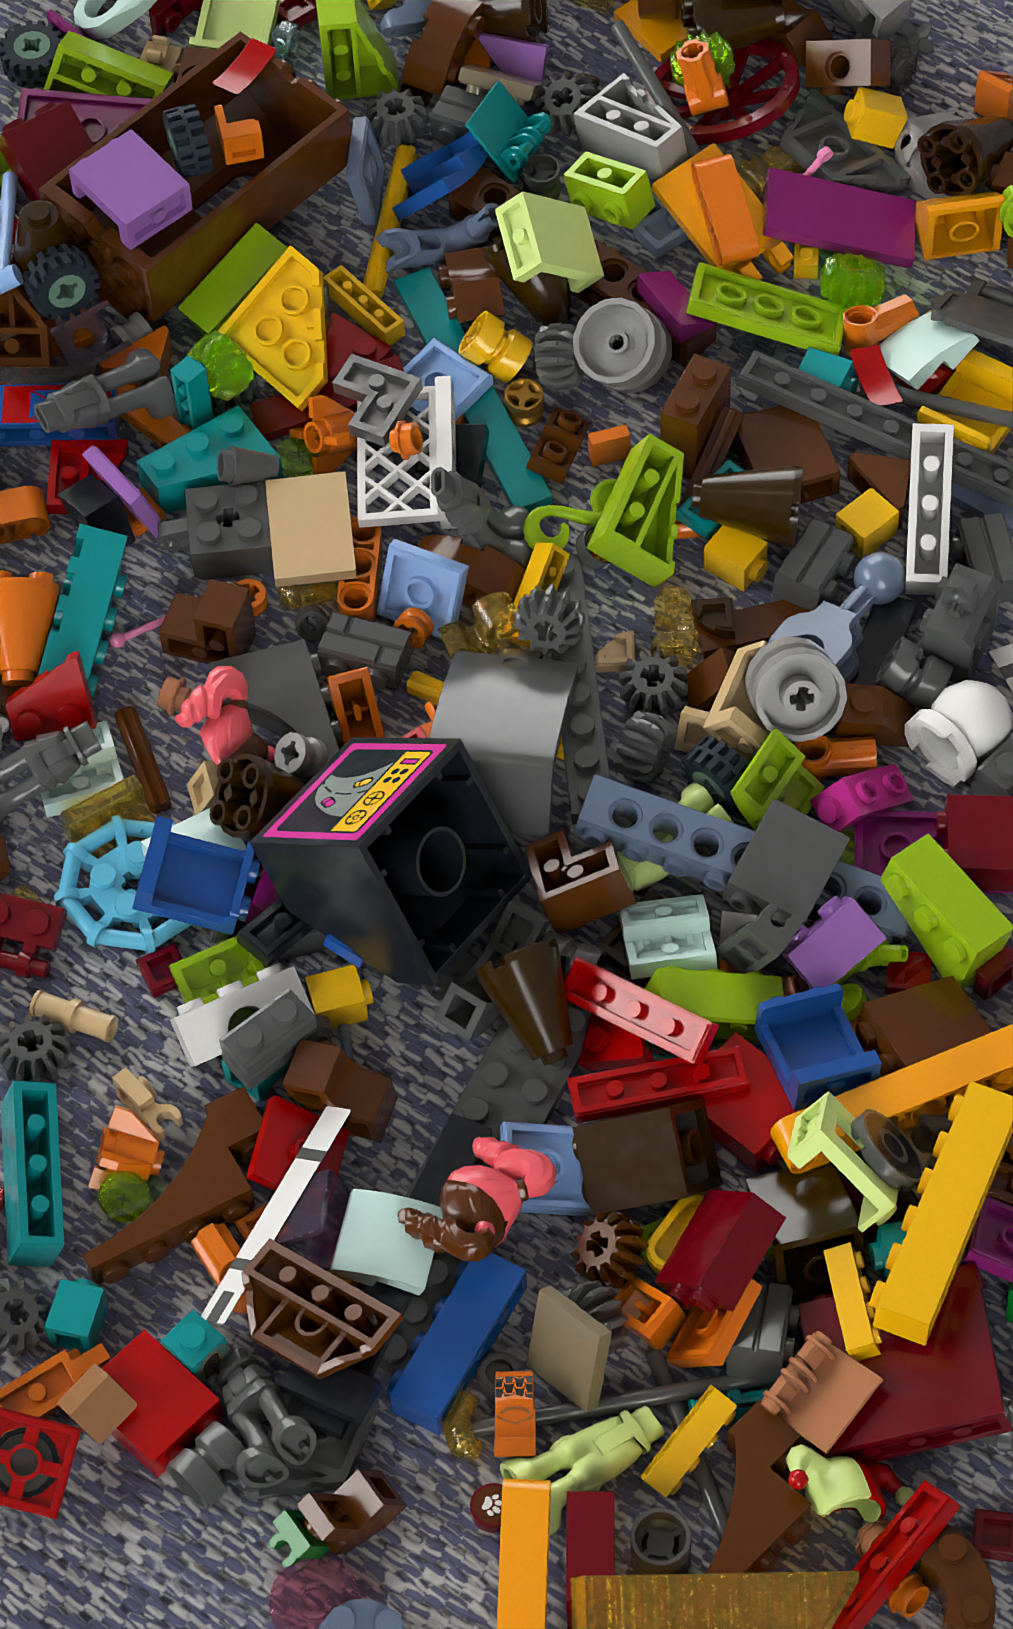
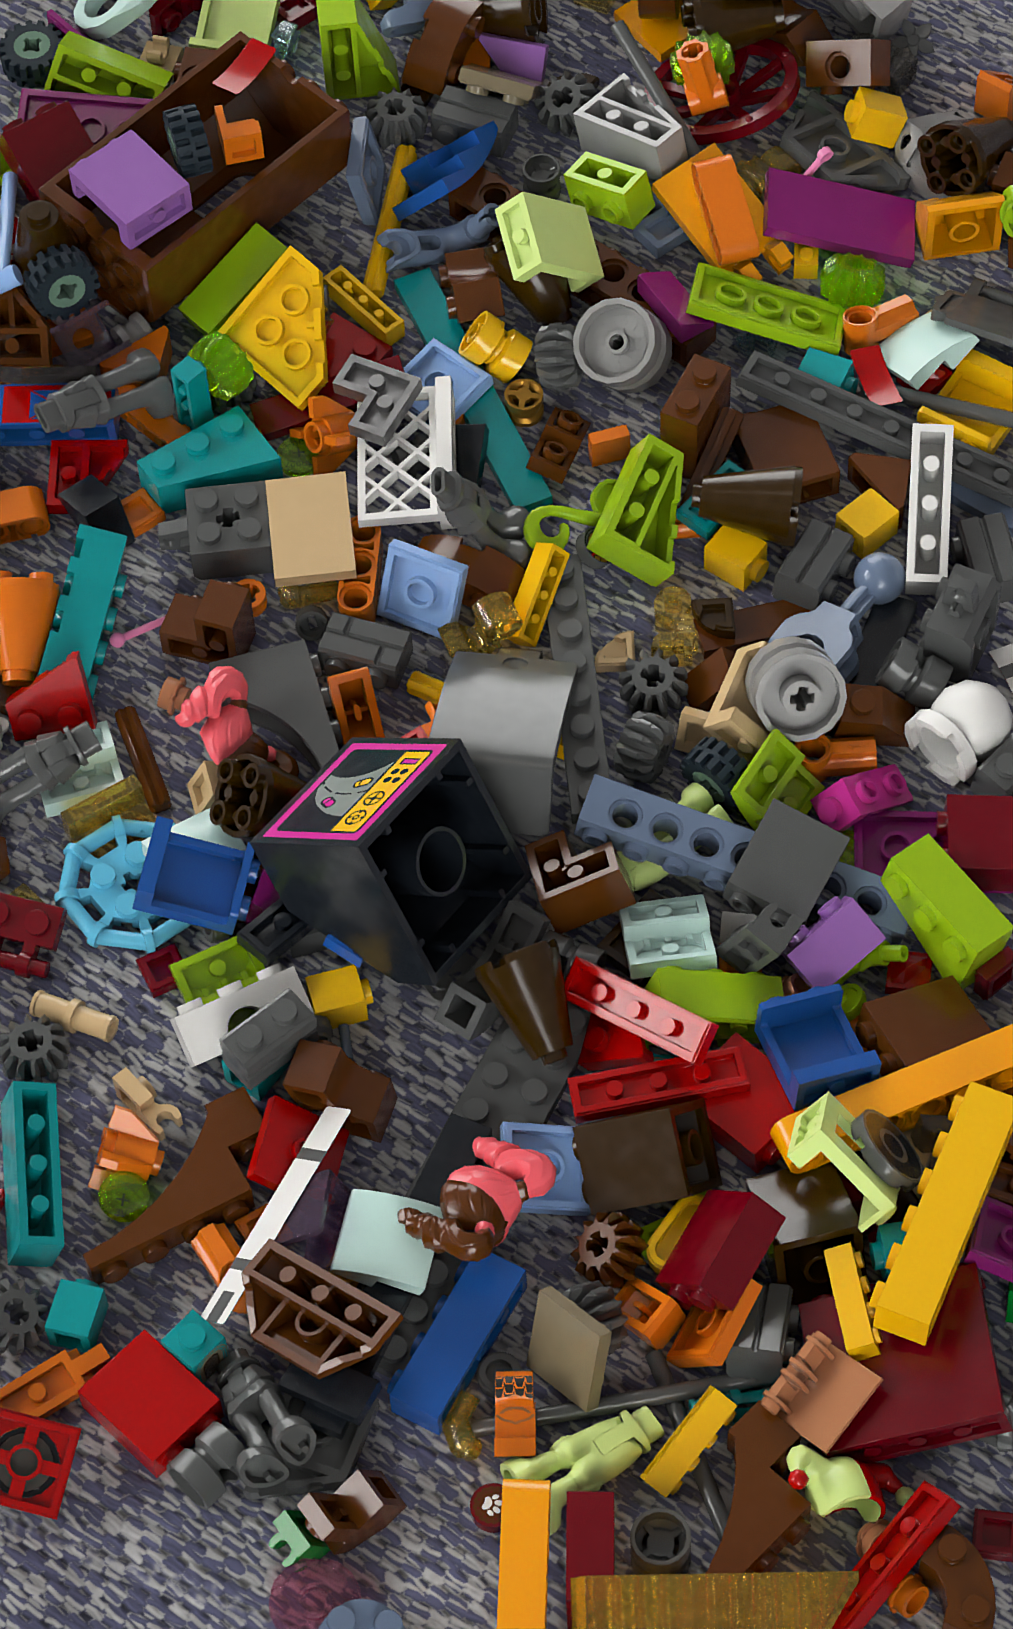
medium nougat panel [56,1364,137,1445] -> none
medium lavender tile [82,445,163,539] -> none
dark grey cone [217,445,279,486] -> none
light grey wheel [274,732,328,779] -> none
orange plate [389,420,423,460] -> none
orange bush [393,607,434,649] -> none
teal hinge [465,80,552,183] -> none
dark grey gear [514,583,585,656] -> none

